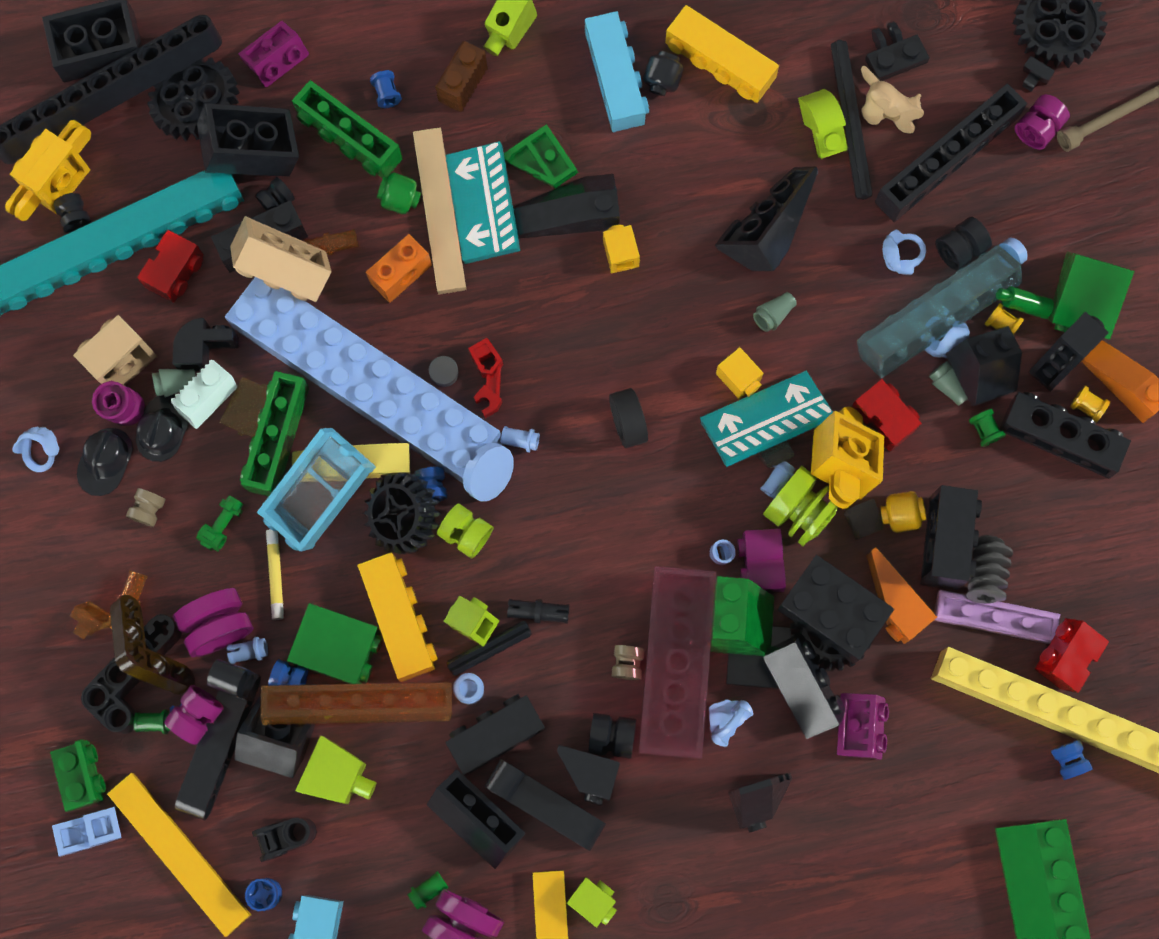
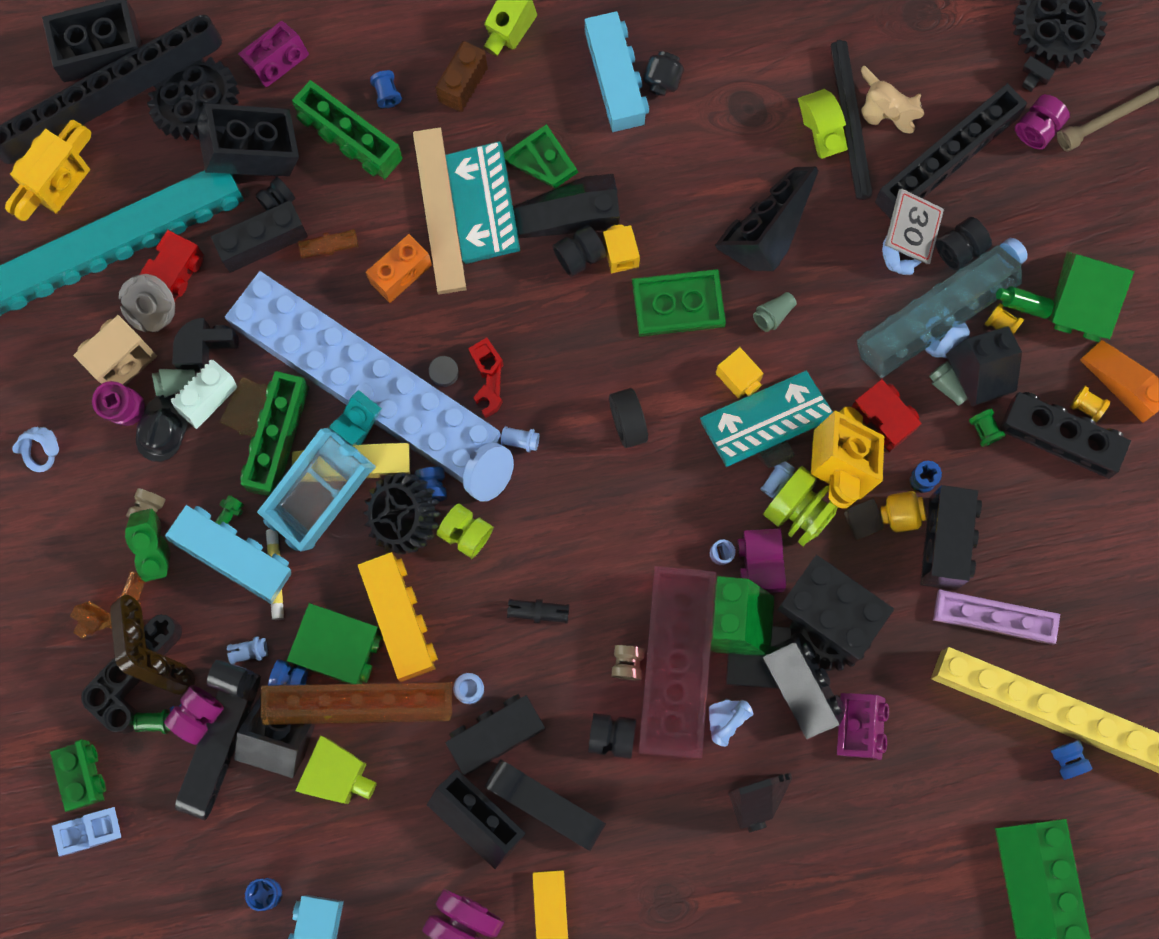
black wheel [53,193,91,233] -> none
black piece [77,428,133,496] -> none
yellow tile [107,773,251,937] -> none
magenta wheel [173,588,254,657] -> none
tan brick [230,216,332,302] -> none
black piece [252,818,317,862] -> none
green head [376,172,421,215] -> none
green pin [407,871,449,910] -> none
lime brick [443,596,499,647] -> none
black axle [447,621,532,676] -> none
black slope [557,745,620,805] -> none
lime brick [567,877,617,928] -> none
yellow brick [665,5,779,103] -> none
black hinge [865,21,930,81] -> none
orange slope [867,547,937,644] -> none
dark grey piece [966,535,1013,604] -> none
black brick [1029,311,1109,392] -> none
red brick [1035,618,1109,693] -> none
none -> light grey tile [119,274,175,332]
none -> green brick [125,509,171,582]
none -> medium azure brick [165,505,292,605]
none -> teal slope [329,390,382,446]
none -> black wheel [552,224,607,277]
none -> green tile [632,269,726,337]
none -> light grey piece [885,189,944,264]
none -> blue bush [909,460,942,493]

